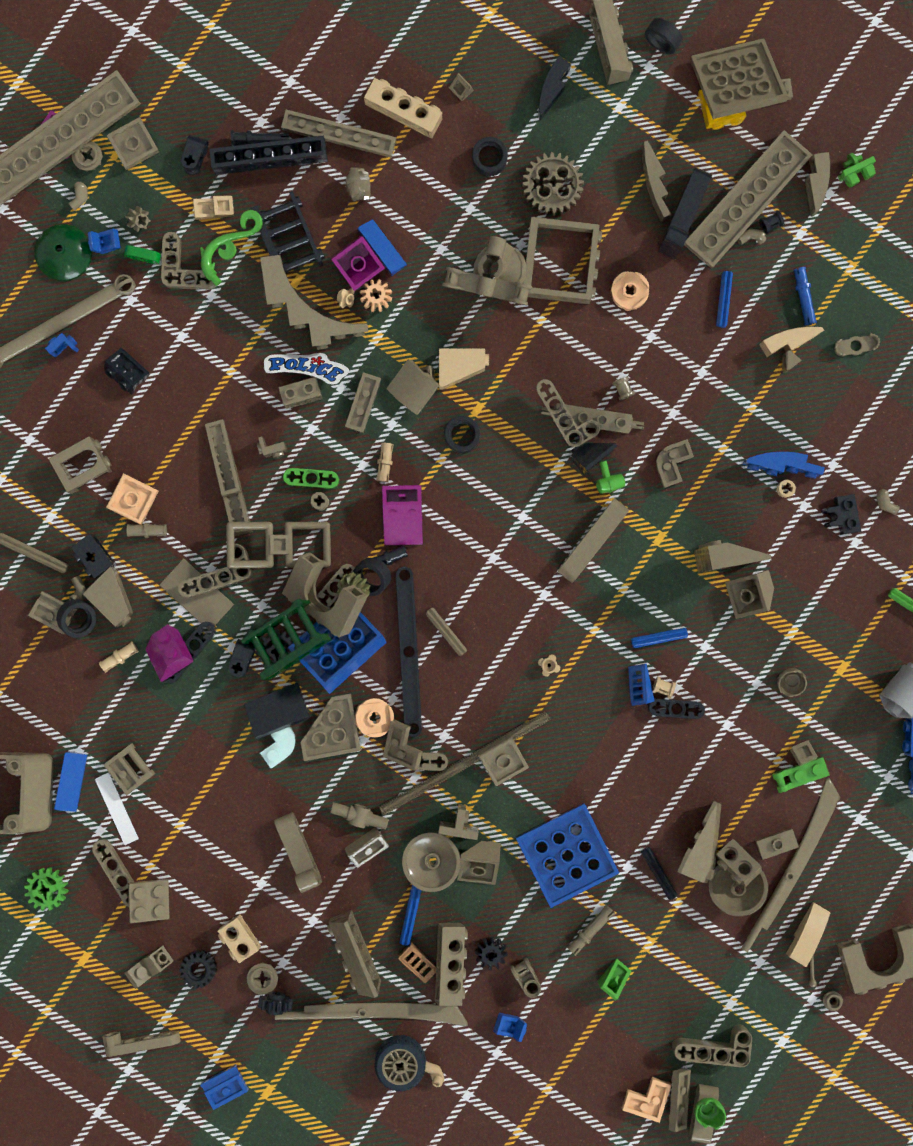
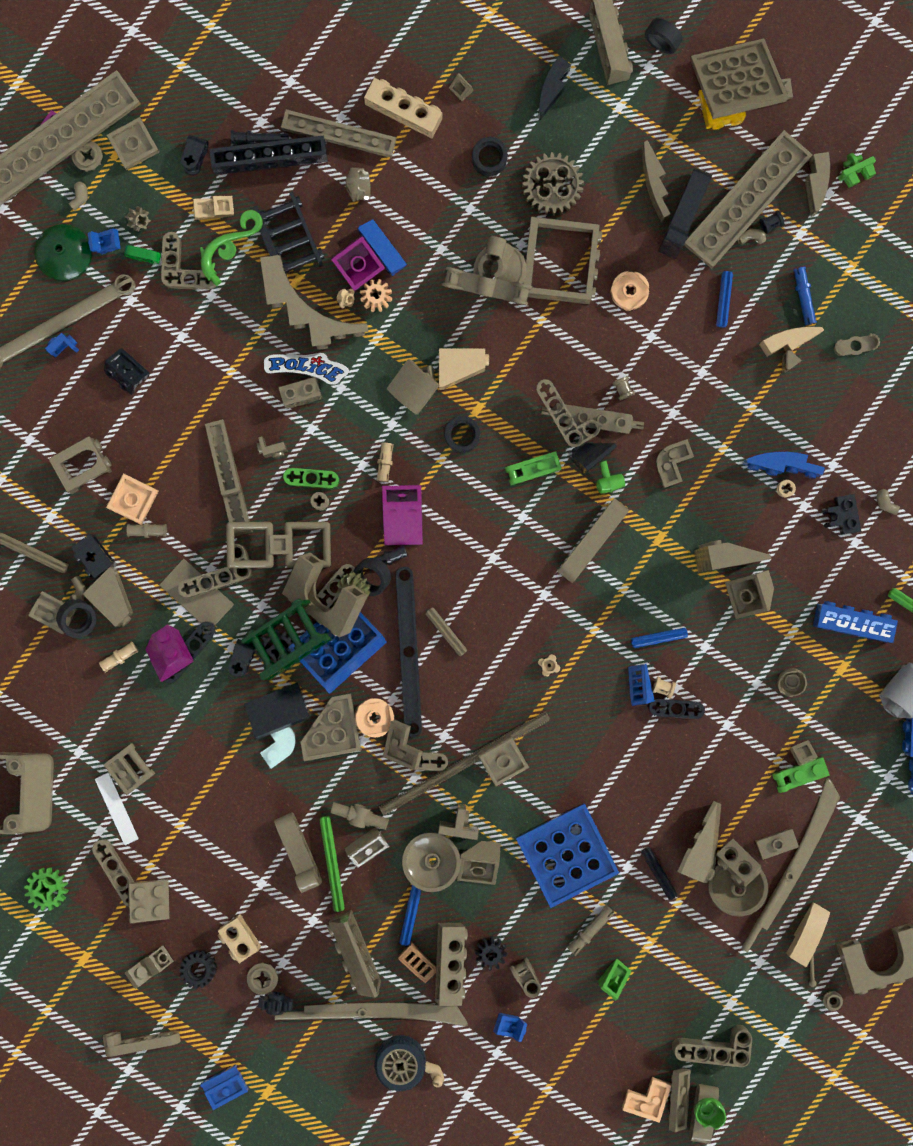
blue slope [54,751,88,812] -> none
dark tan plate [345,372,381,433] -> none
none -> bright green axle [320,816,345,912]
none -> bright green plate [505,451,562,486]
none -> blue brick [813,601,898,643]

